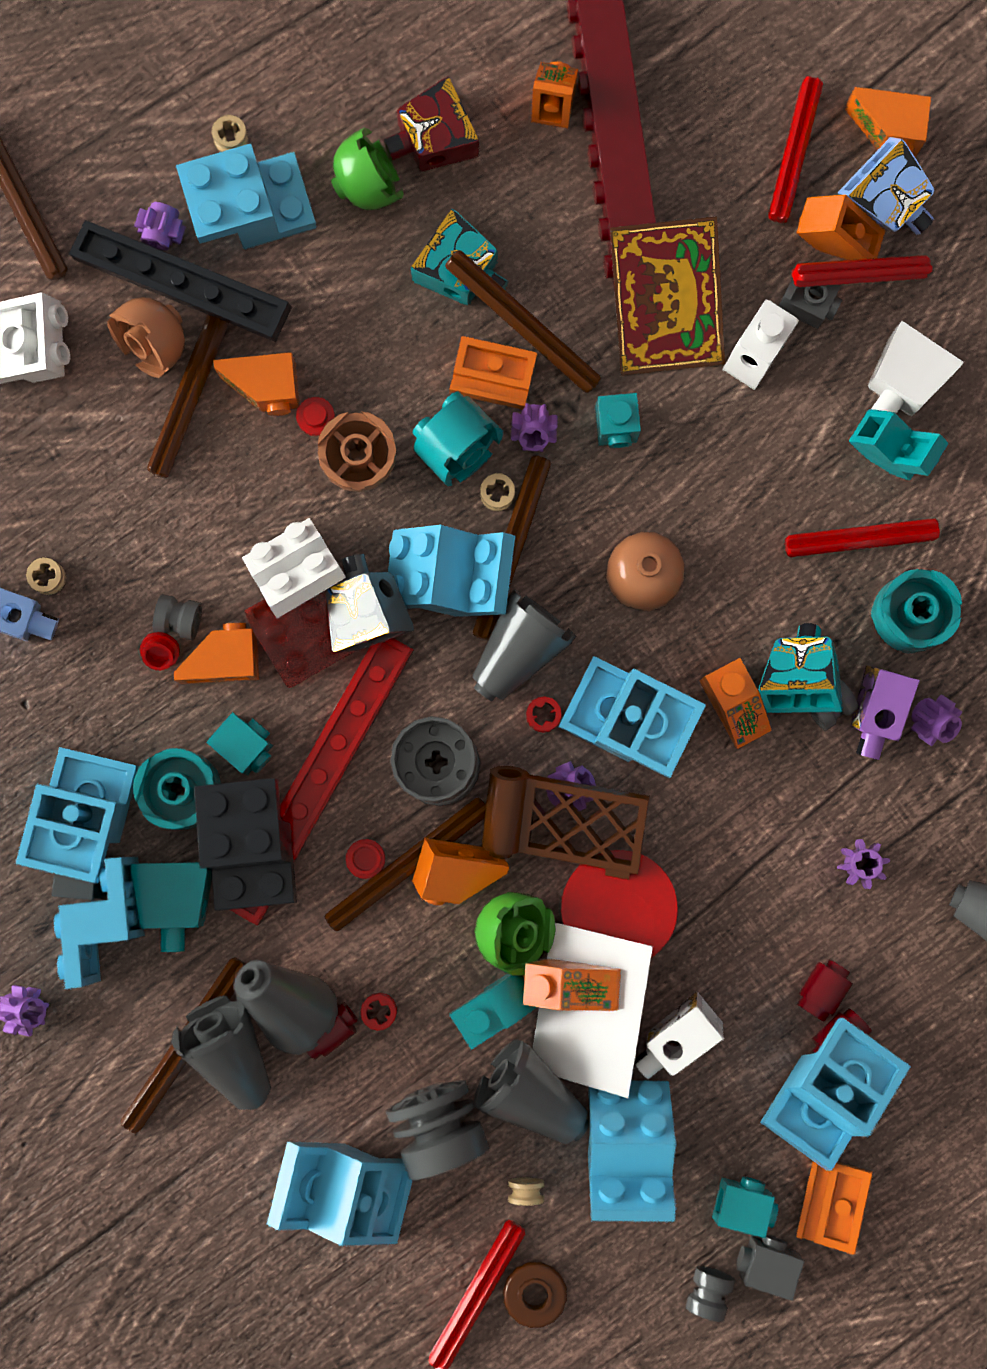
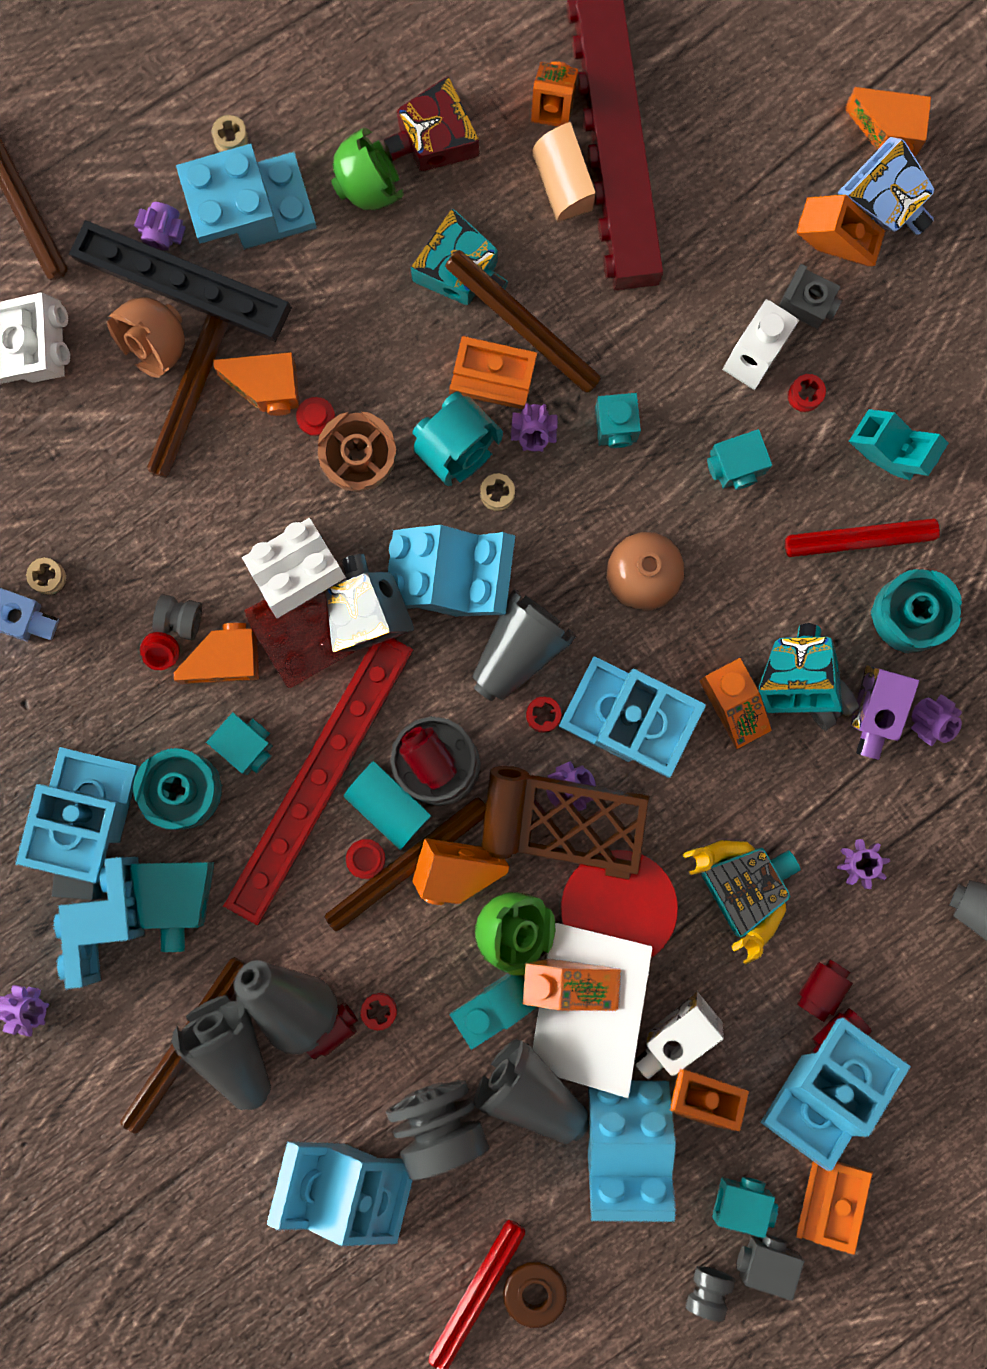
black bracket [194,778,297,911] -> none
reddish brown axle [473,455,551,641] -> none
tan bush [508,1177,544,1205] -> none
sticker [610,216,725,375] -> none
red axle [768,76,823,223] -> none
red axle [791,255,933,287] -> none
white torso [868,321,964,416] -> none
none -> teal brick [343,761,432,851]
none -> dark red brick [399,727,457,789]
none -> light nougat brick [533,122,596,222]
none -> orange slope [670,1069,749,1132]
none -> torso [683,840,801,964]
none -> teal brick [707,429,772,490]
none -> red bush [788,374,826,412]

